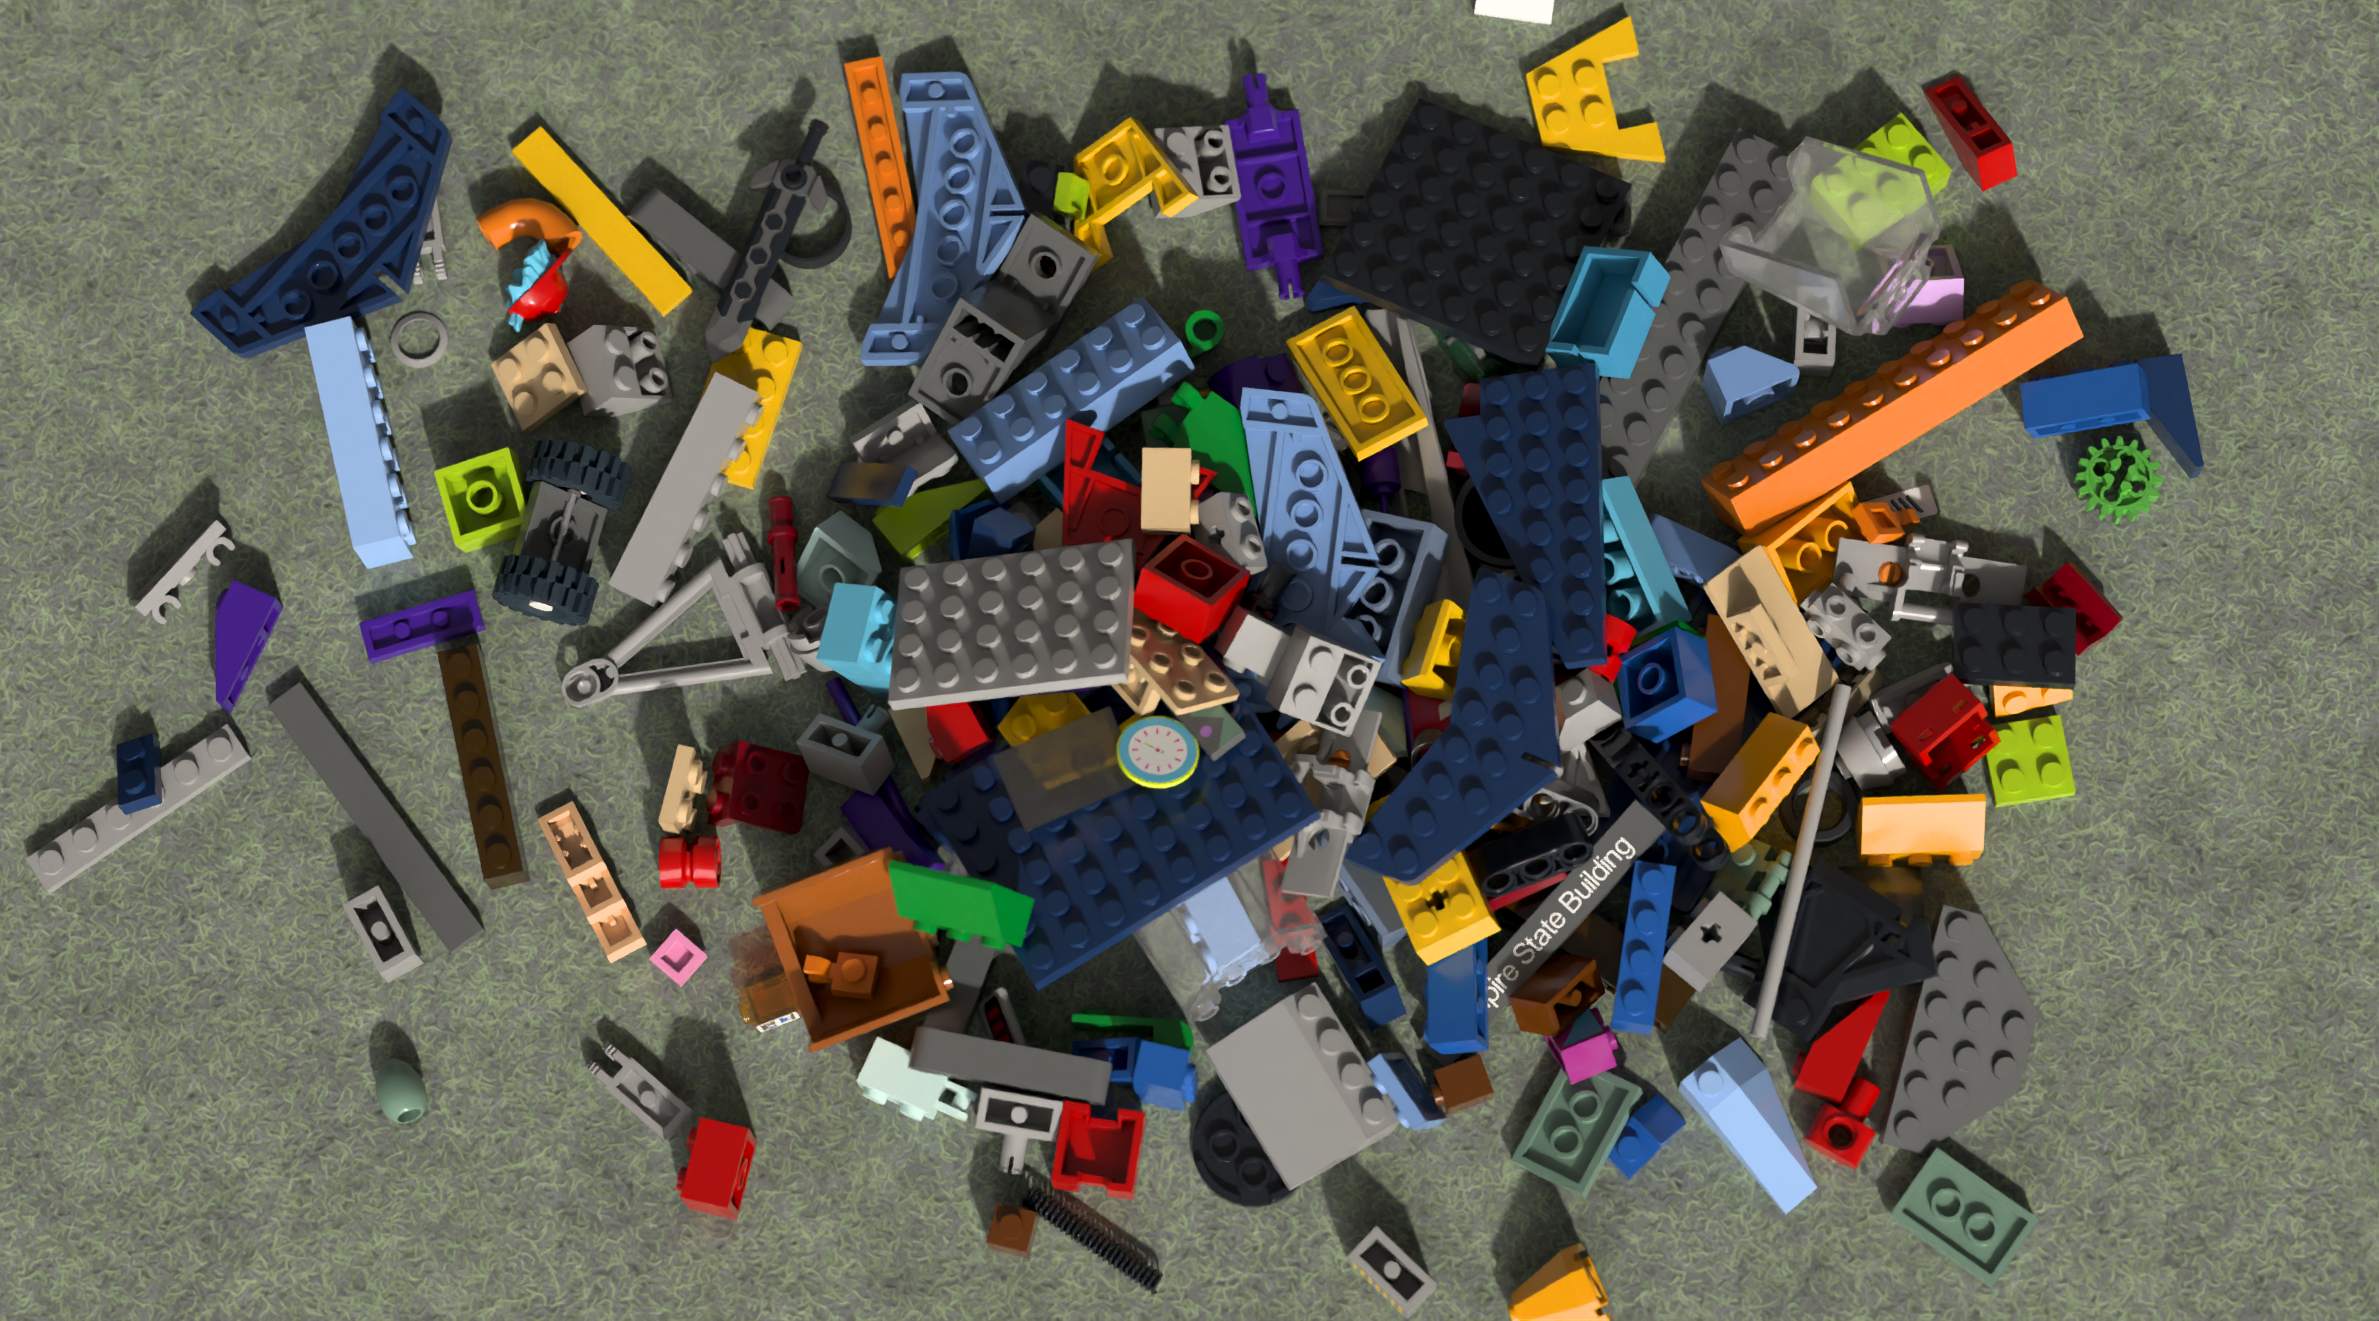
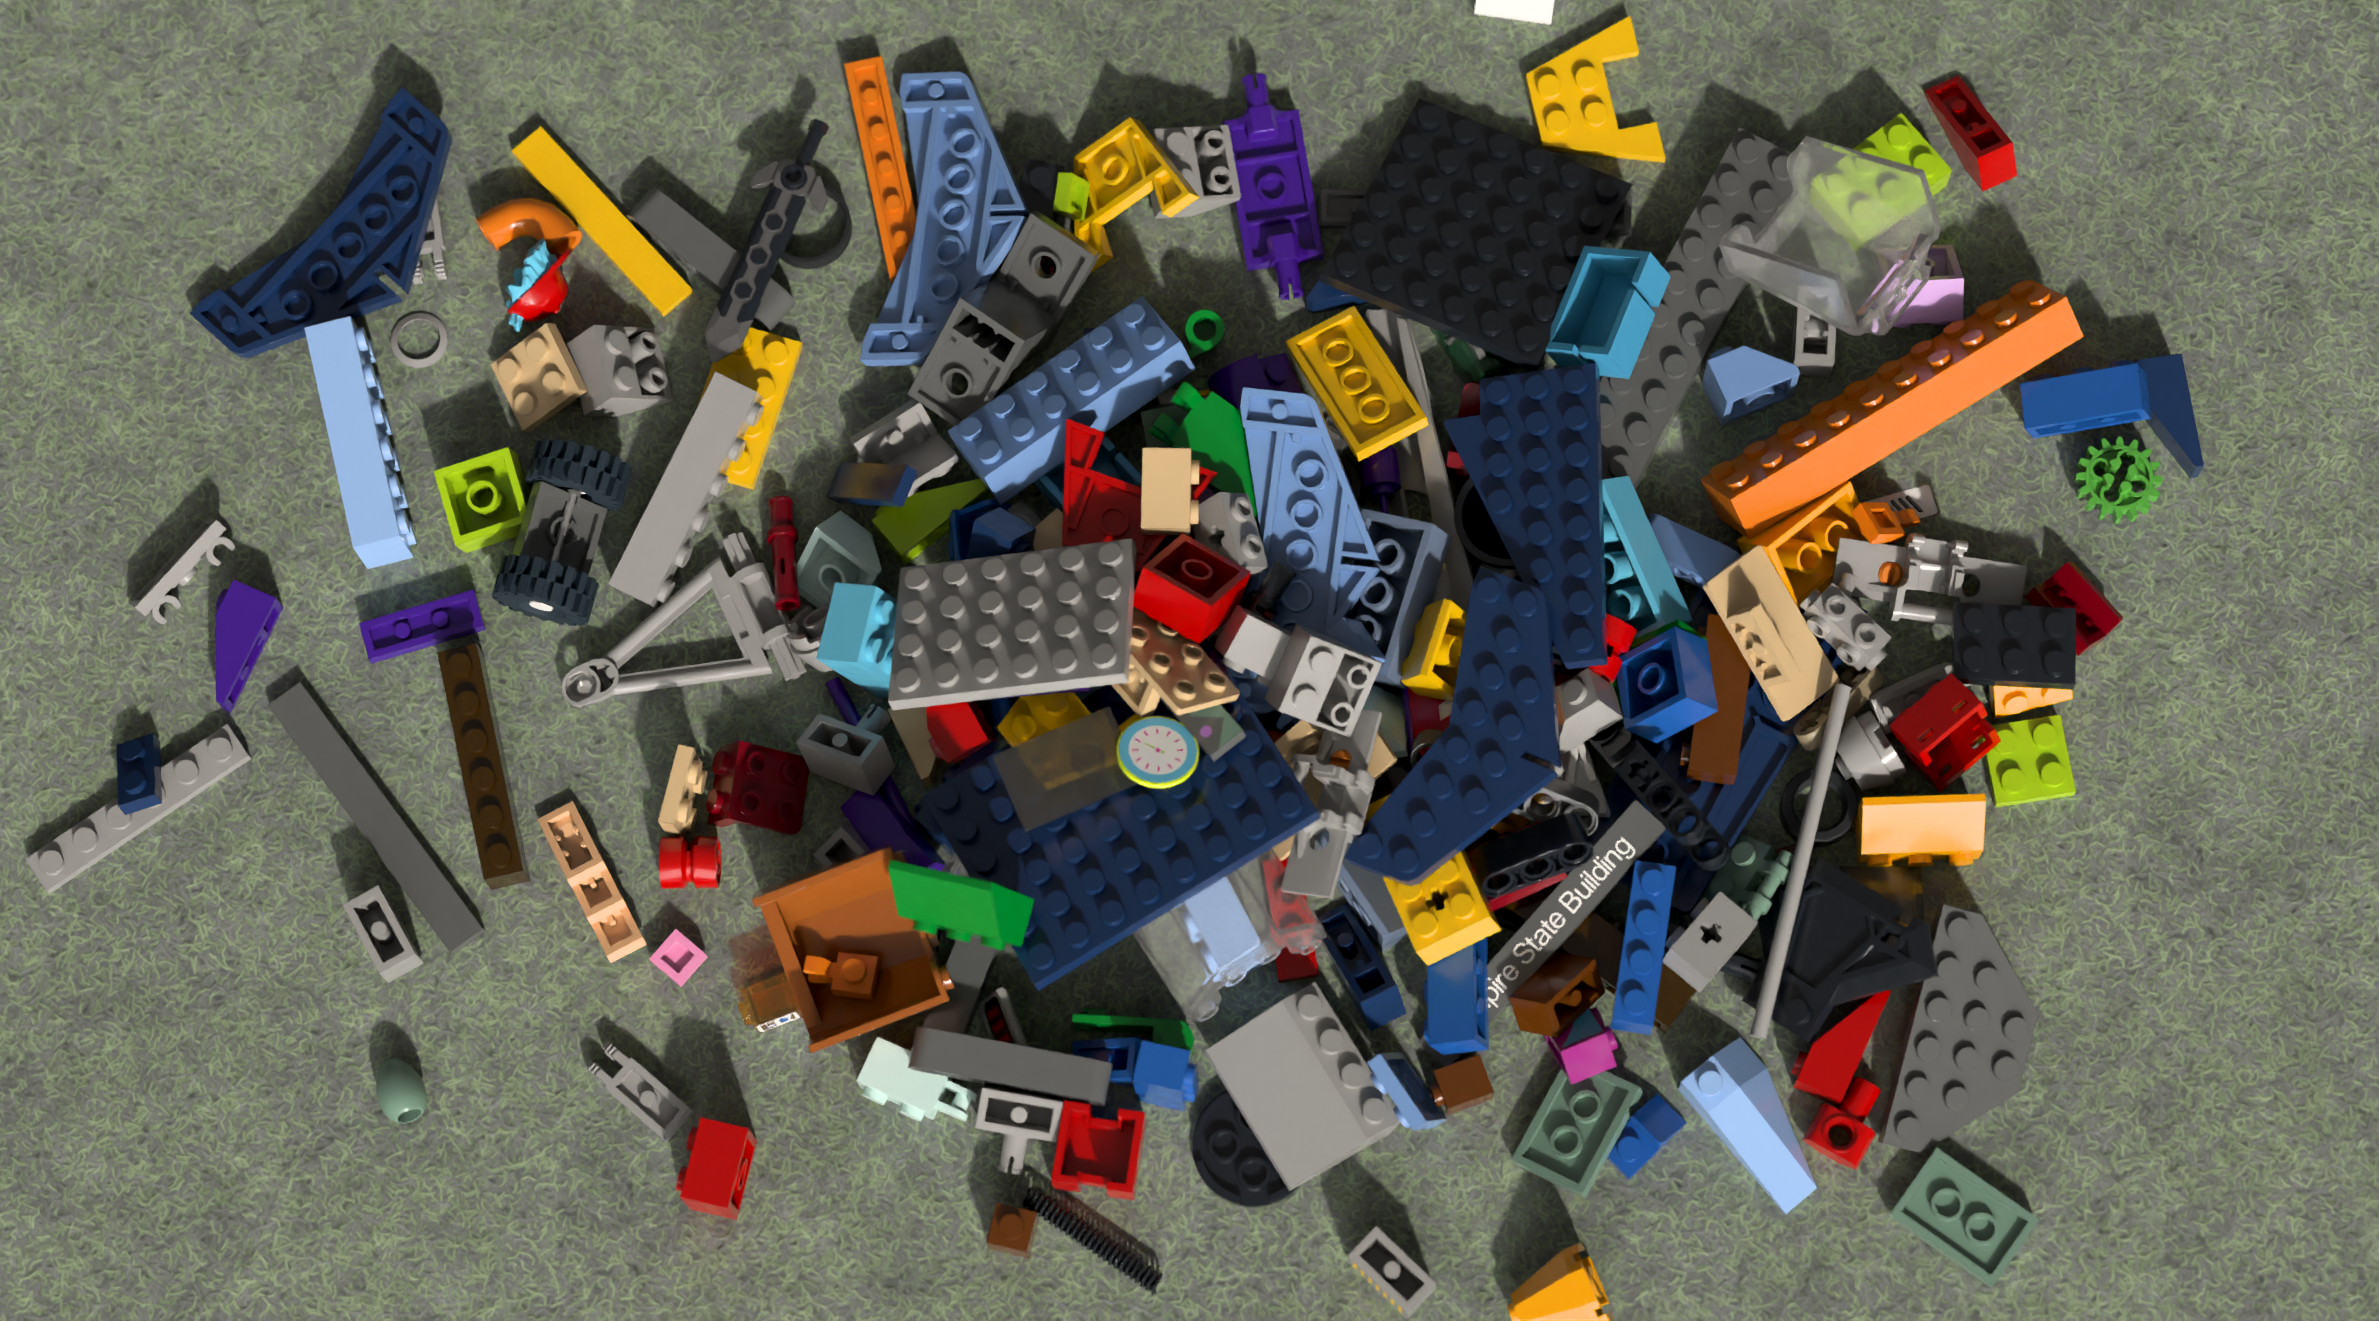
light orange slope [1700,712,1820,853] -> none

